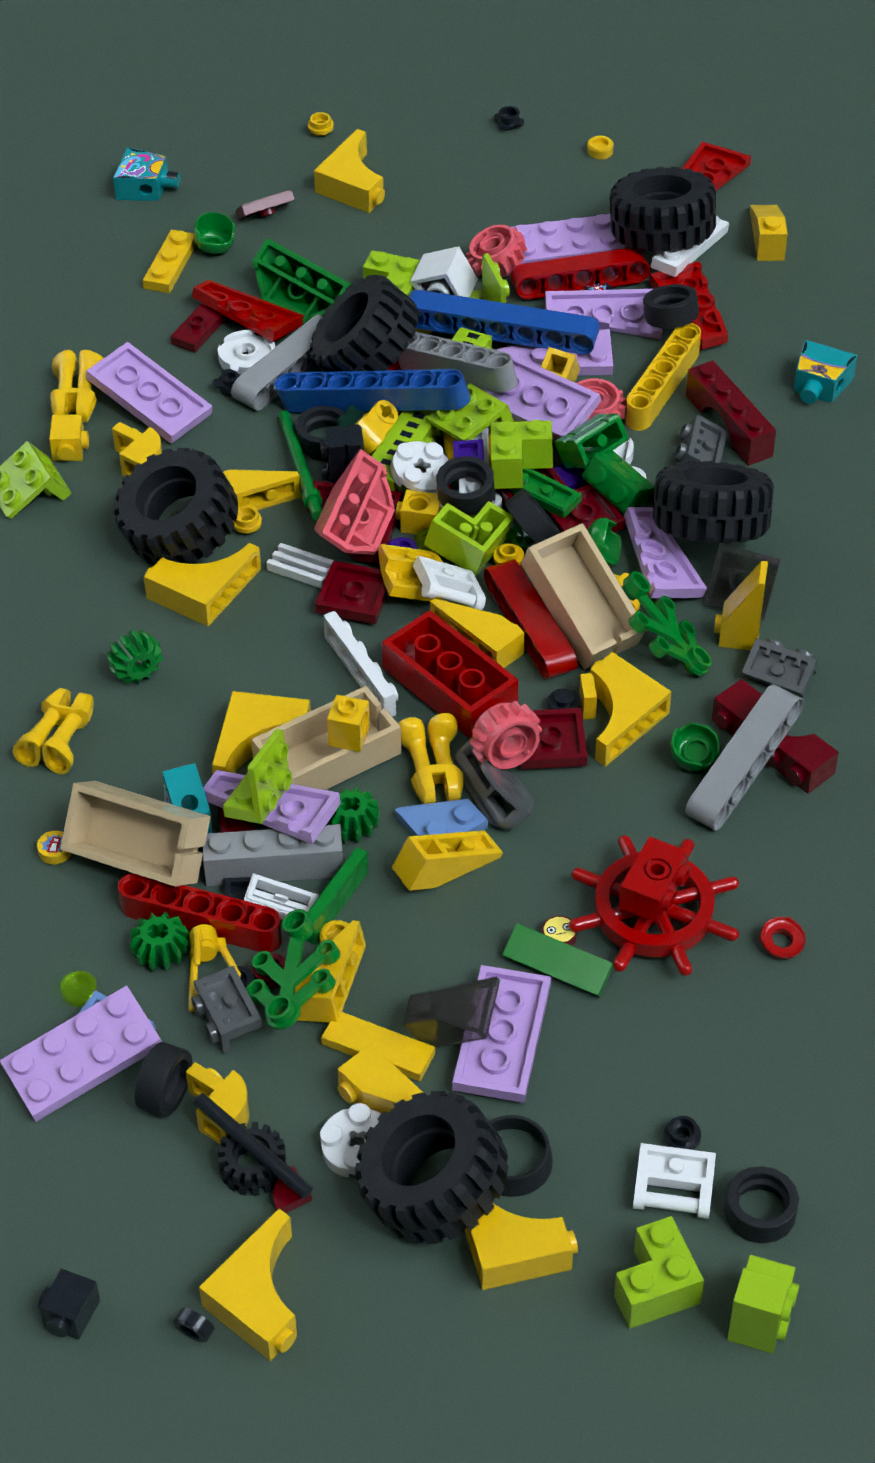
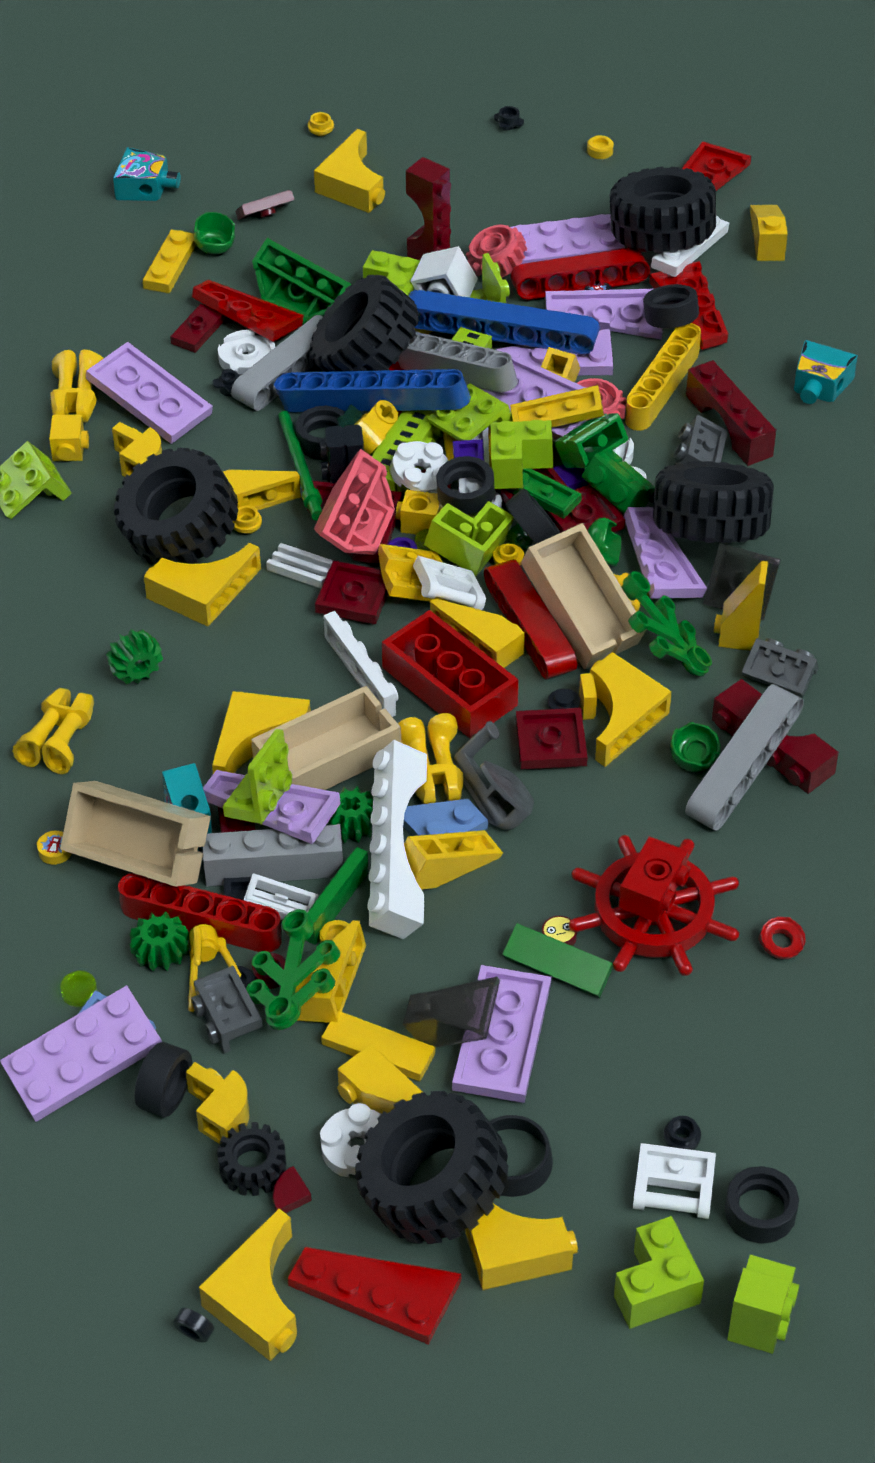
black brick [38,1268,100,1340] -> none
black bar [194,1093,313,1199] -> none
yellow brick [327,695,370,752] -> none
coral gear [470,701,542,769] -> none
none -> red wing [288,1247,462,1345]
none -> white arch [367,740,427,939]
none -> dark red arch [406,157,451,260]
none -> yellow plate [510,385,604,427]

